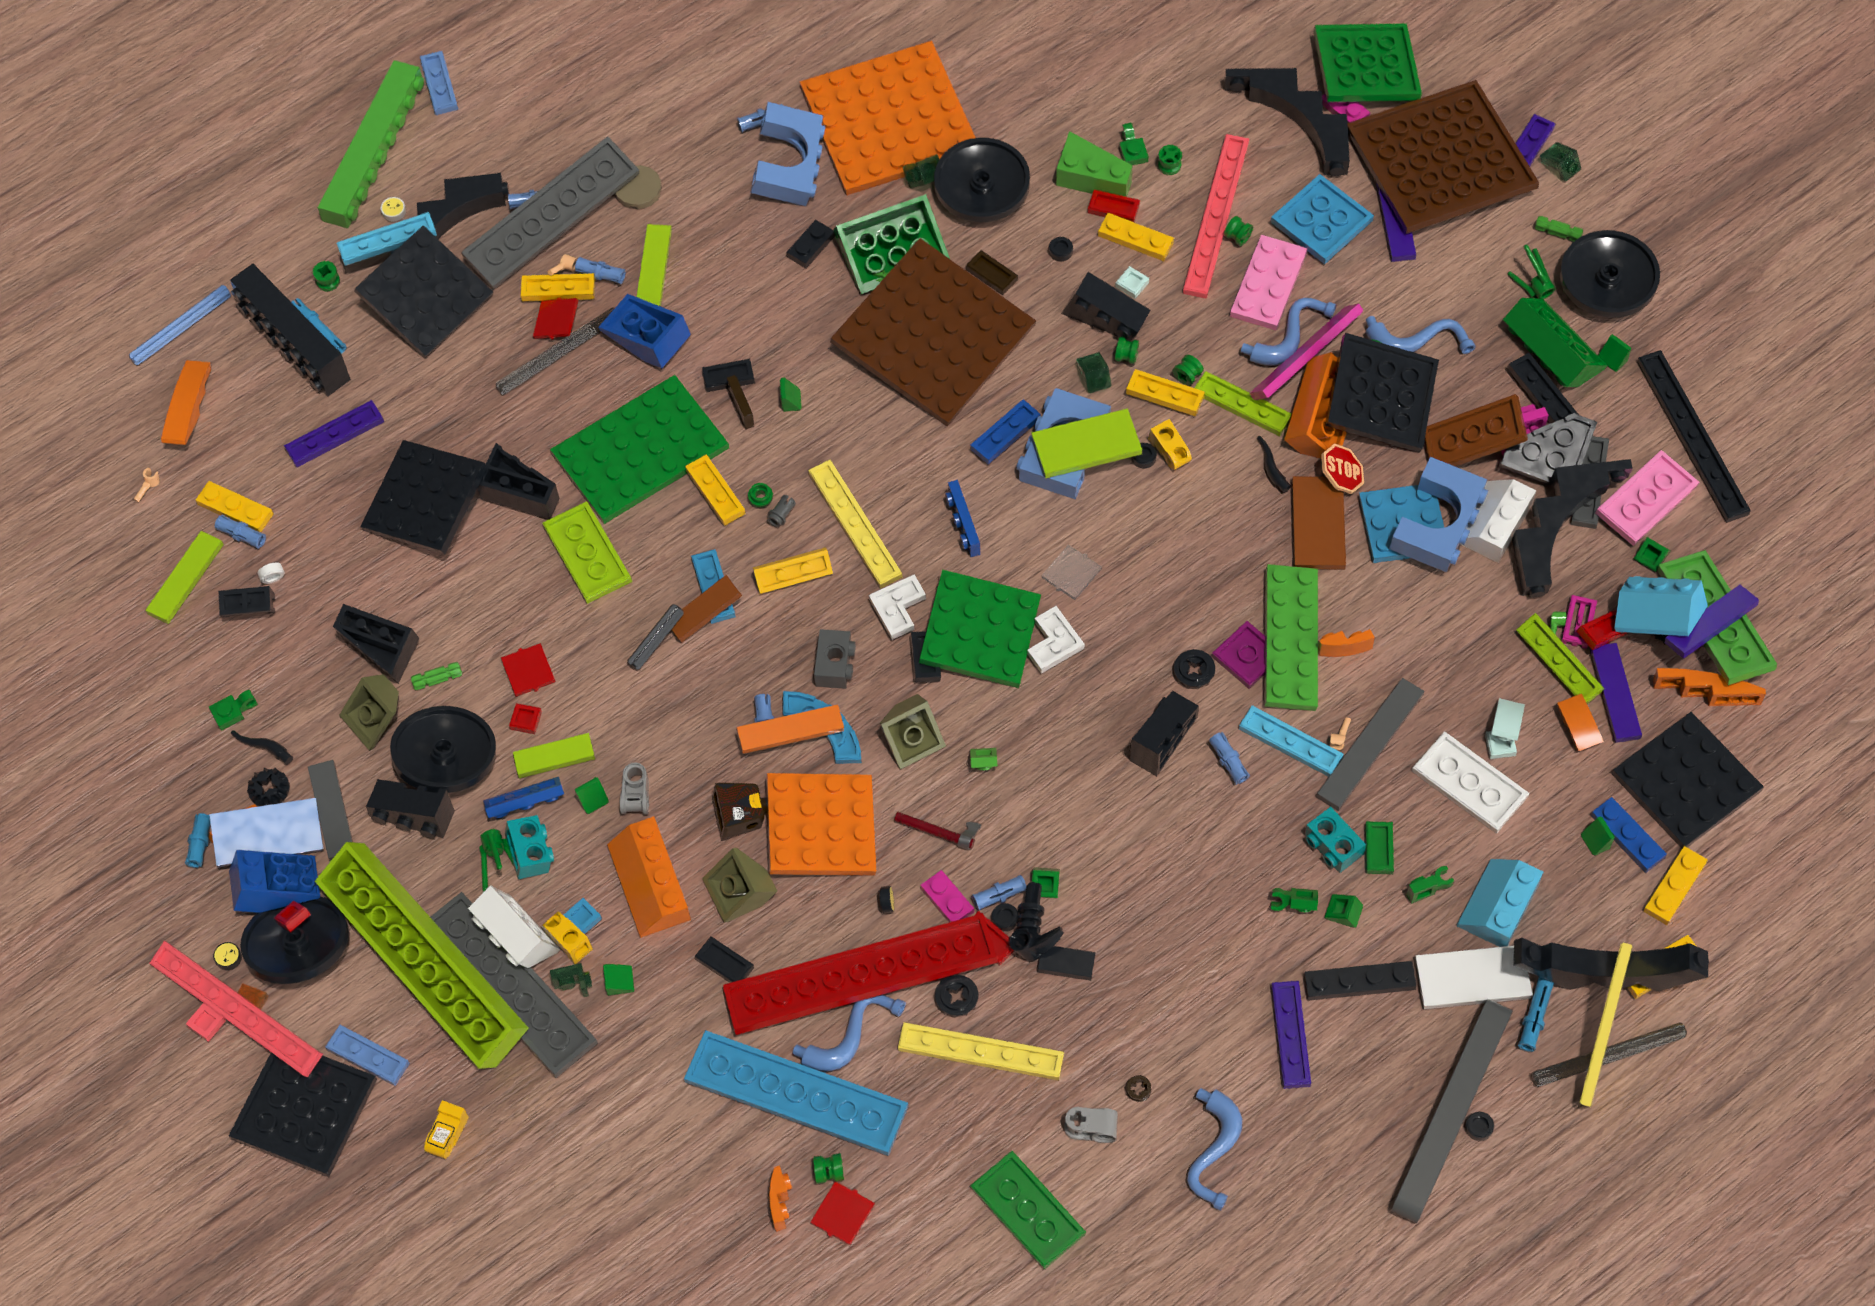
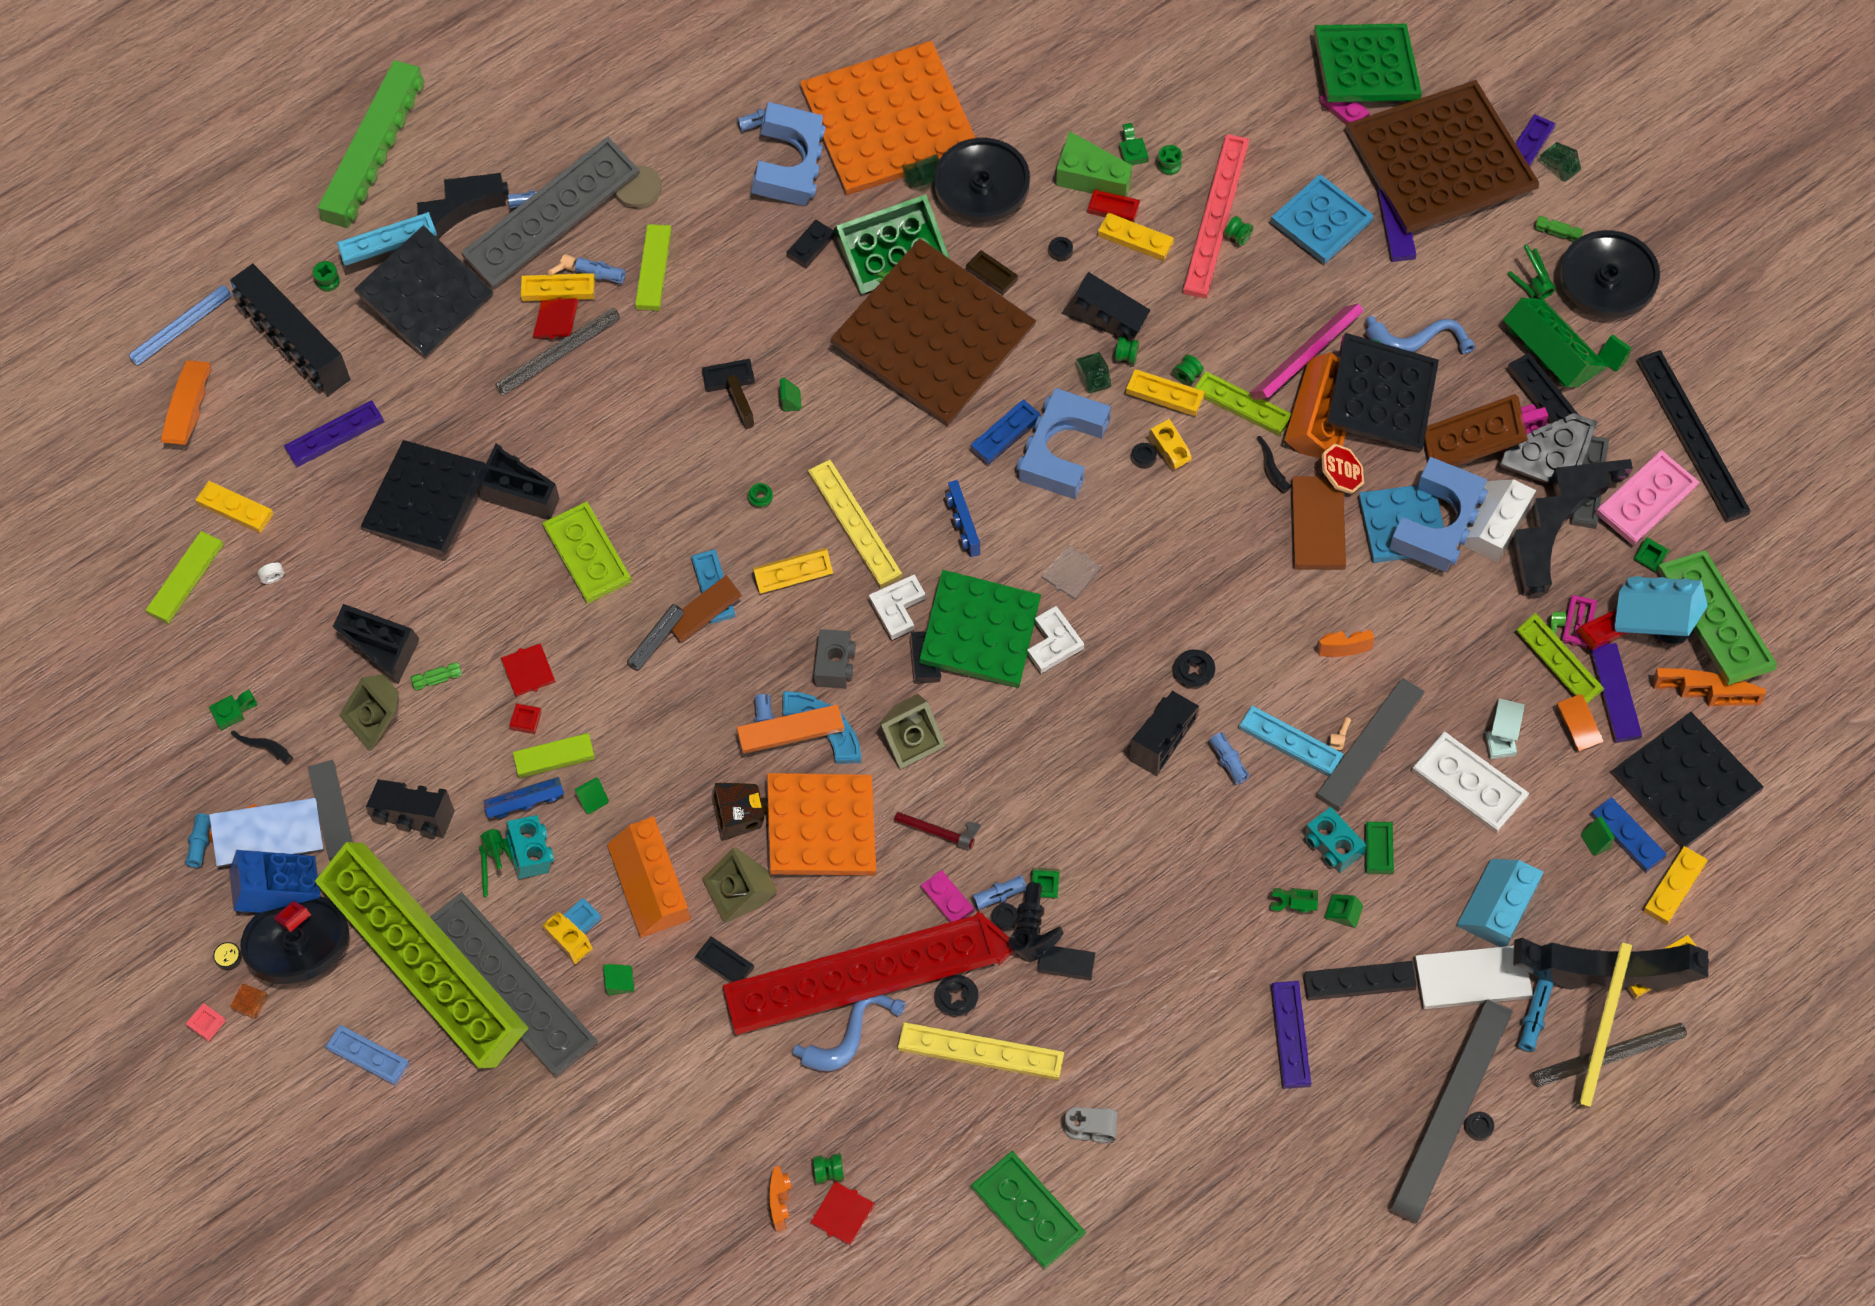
light nougat hand [134,468,160,503] -> none
coral tile [149,941,323,1077] -> none
medium blue pin [215,514,266,549] -> none
black hinge [218,586,275,618] -> none
black plate [228,1052,377,1177] -> none
black gear [247,767,290,806] -> none
dark azure pin [291,298,346,354] -> none
tile [381,197,406,222] -> none
black dish [390,706,496,793] -> none
medium blue tile [420,51,459,115] -> none
yellow leg [424,1100,469,1159] -> none
white slope [468,885,560,968] -> none
green plate [550,375,729,524] -> none
clear green bracket [550,963,593,997] -> none
blue slope [598,294,691,368] -> none
light grey piece [620,762,649,815] -> none
dark azure plate [684,1030,909,1156] -> none
yellow plate [685,454,746,526] -> none
dark grey pin [767,495,796,527] -> none
black tile [879,886,894,913] -> none
bright green plate [970,748,998,770] -> none
lime tile [1031,408,1142,479] -> none
light aqua tile [1115,266,1149,299] -> none
dark brown bush [1127,1075,1151,1102] -> none
medium blue animal [1187,1088,1242,1211] -> none
magenta tile [1211,621,1265,689] -> none
black arch [1225,68,1350,176] -> none
bright pink plate [1230,235,1307,331] -> none
medium blue animal [1241,298,1336,365] -> none
bright green plate [1264,564,1318,711] -> none
green plate [1406,866,1454,904] -> none
dark purple tile [1665,584,1759,659] -> none

